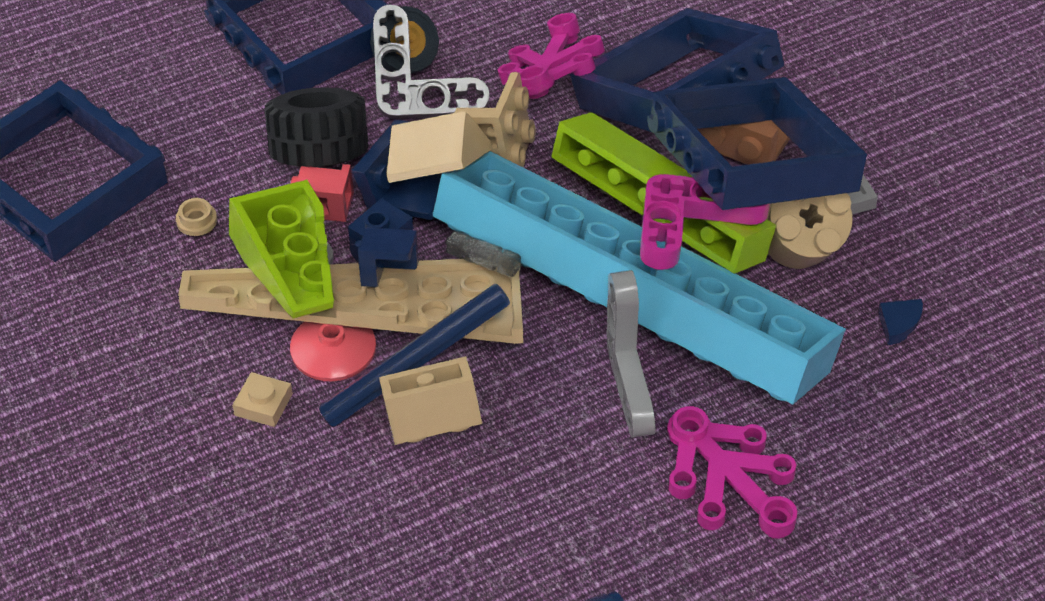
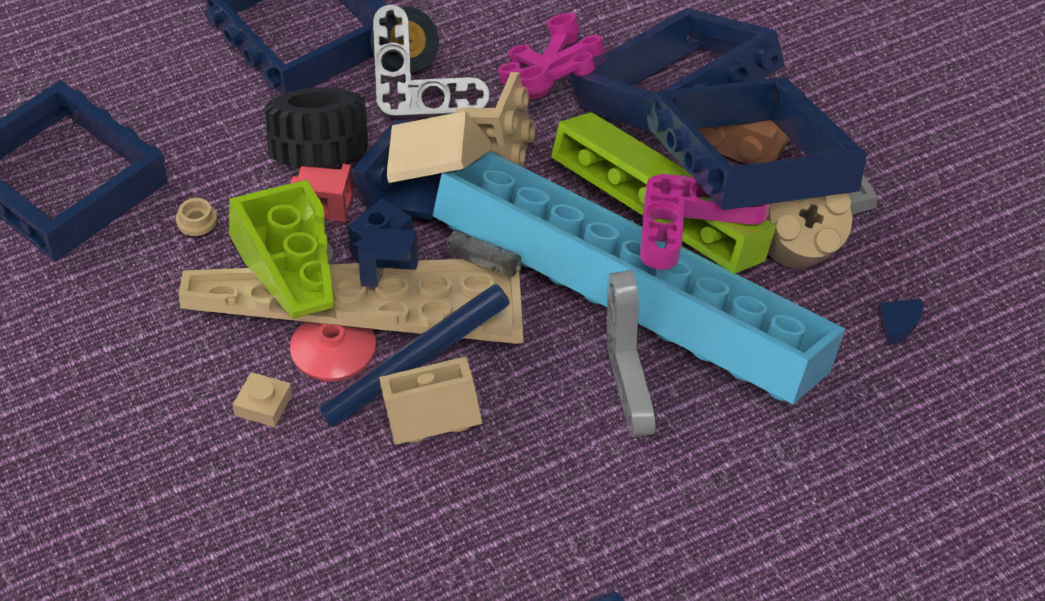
dark pink plant [667,406,797,539] -> none

